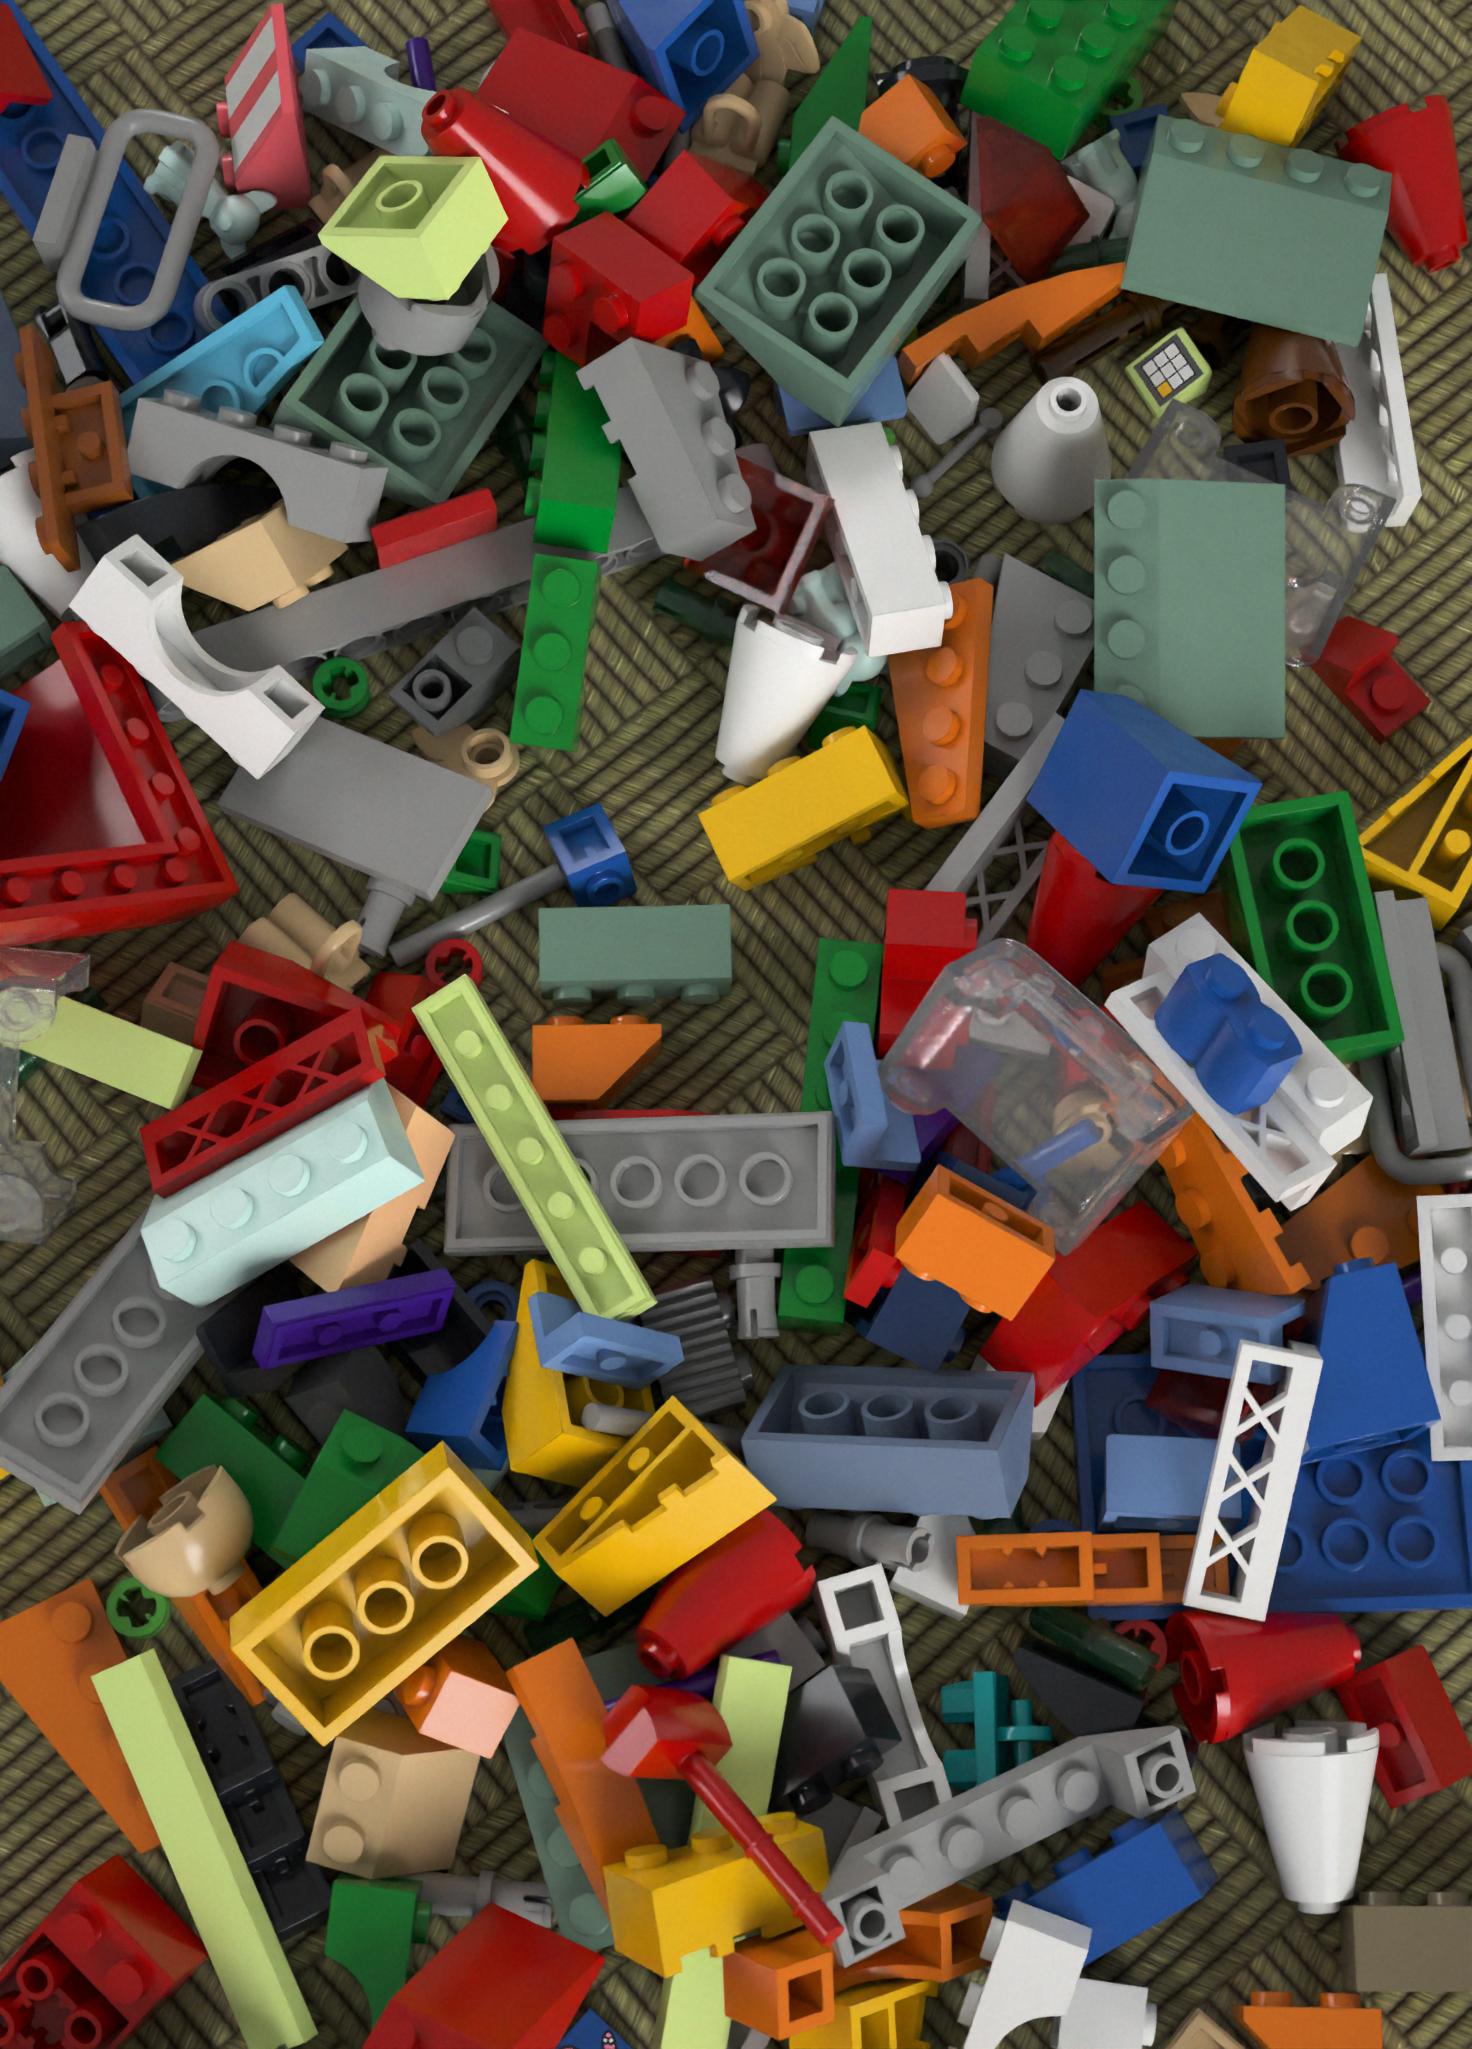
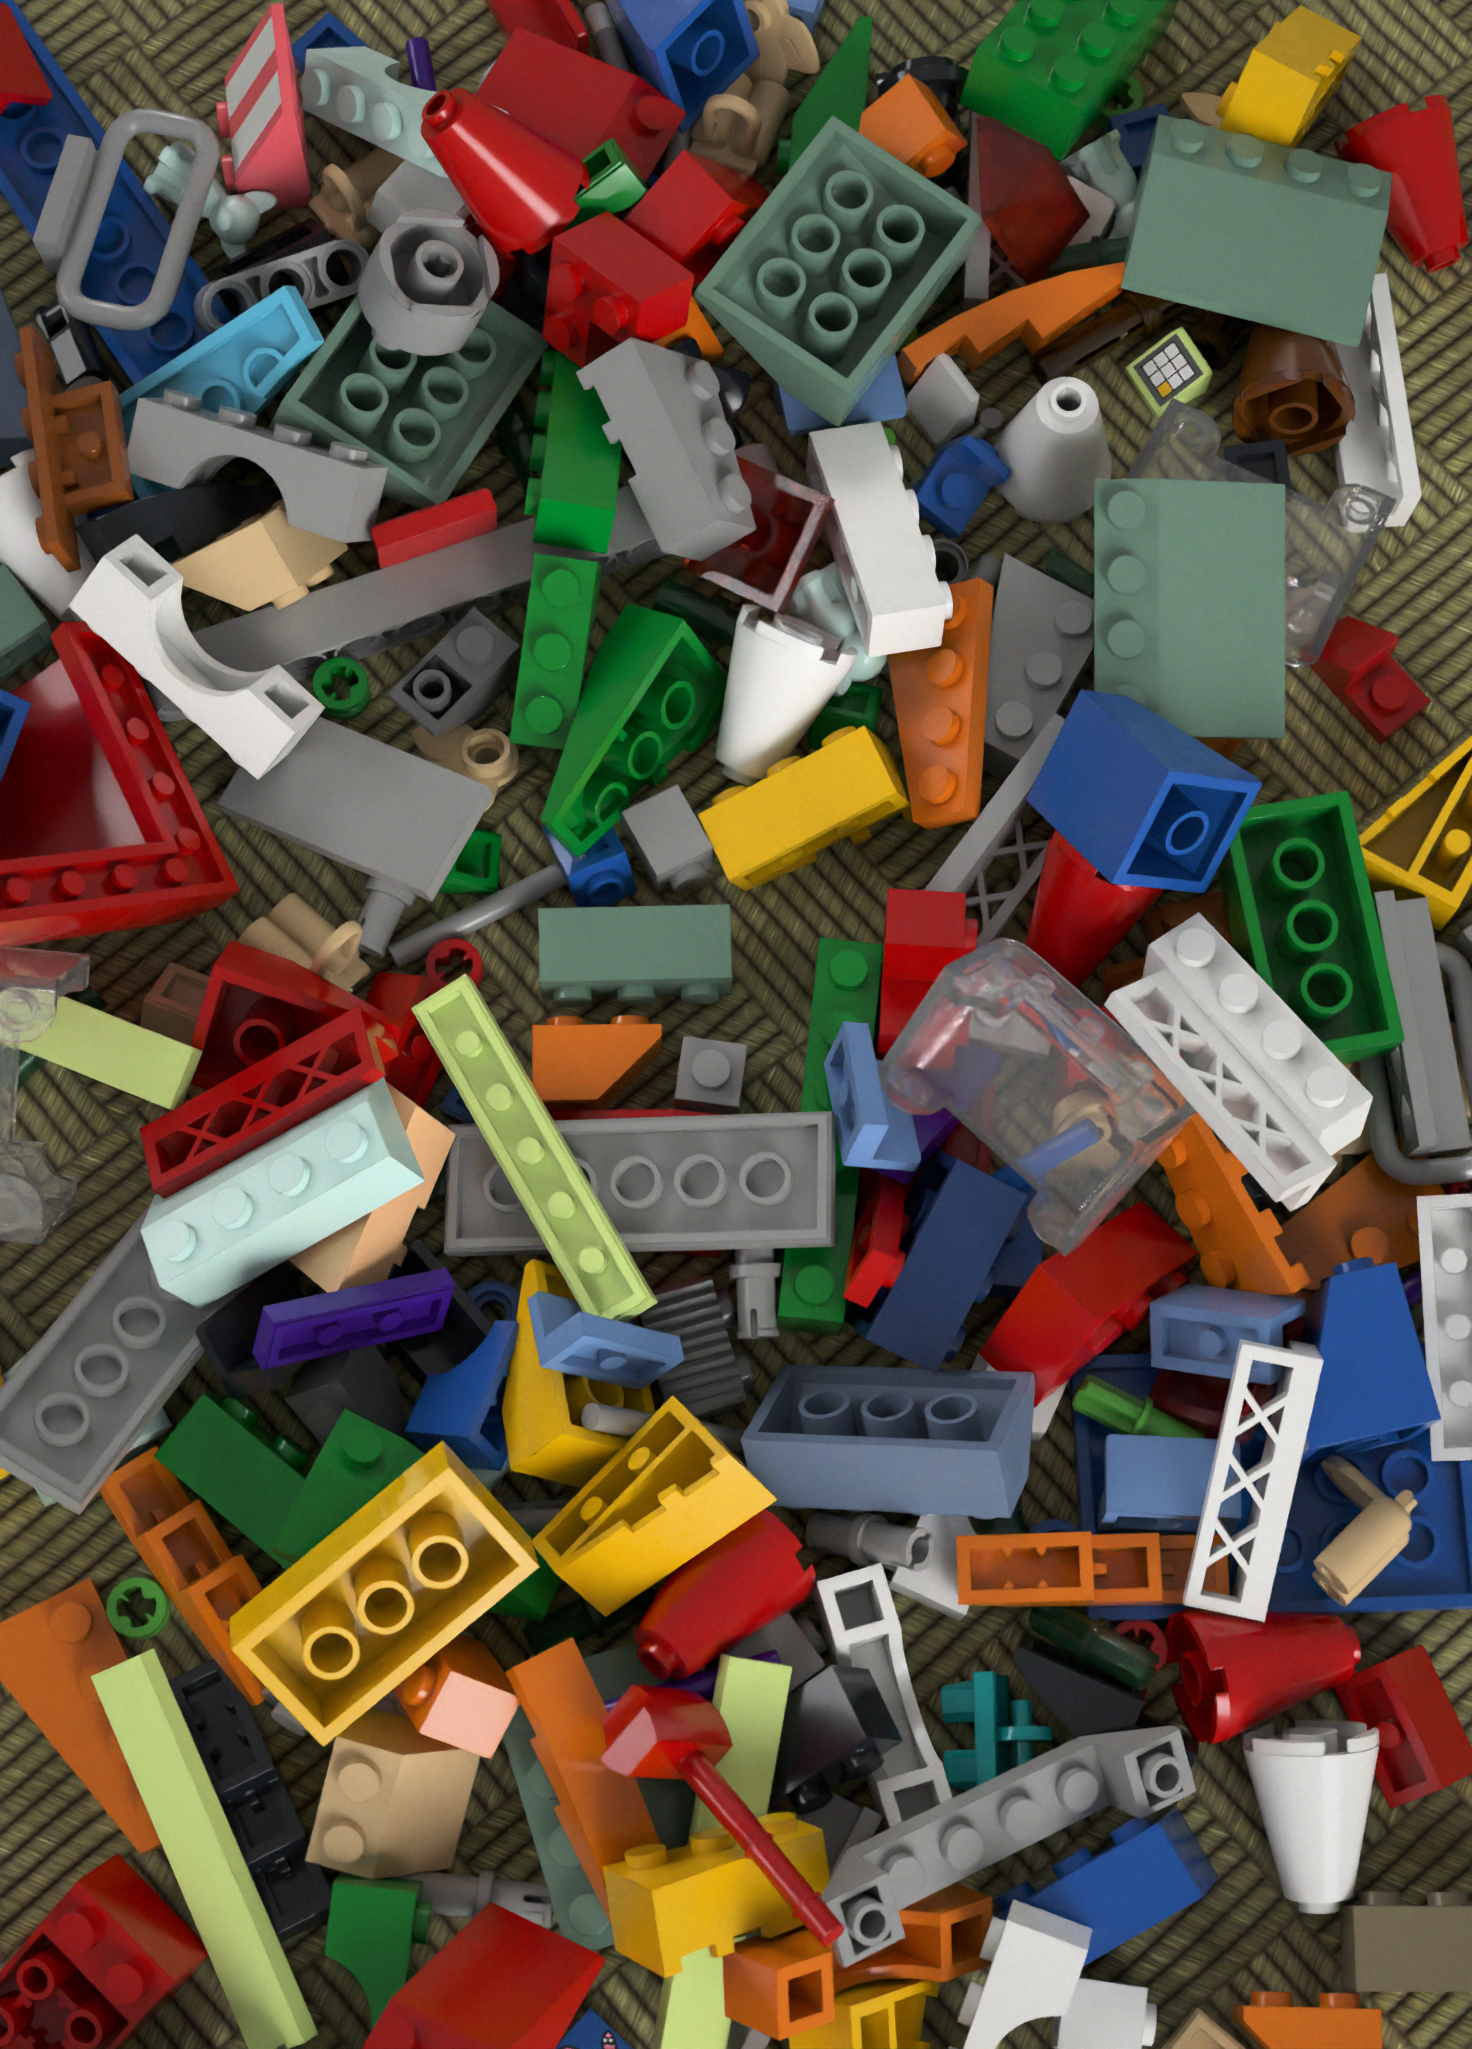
tan cylinder [114,1465,255,1598] -> none
yellowish green slope [318,156,508,301] -> none
orange brick [895,1164,1056,1321] -> none
blue brick [1154,953,1303,1116] -> none
none -> green wedge [541,603,727,857]
none -> light grey brick [621,784,713,895]
none -> light grey brick [674,1036,748,1115]
none -> blue bracket [913,434,1012,539]
none -> bright green axle [1072,1375,1204,1438]
none -> tan piece [1312,1454,1418,1607]

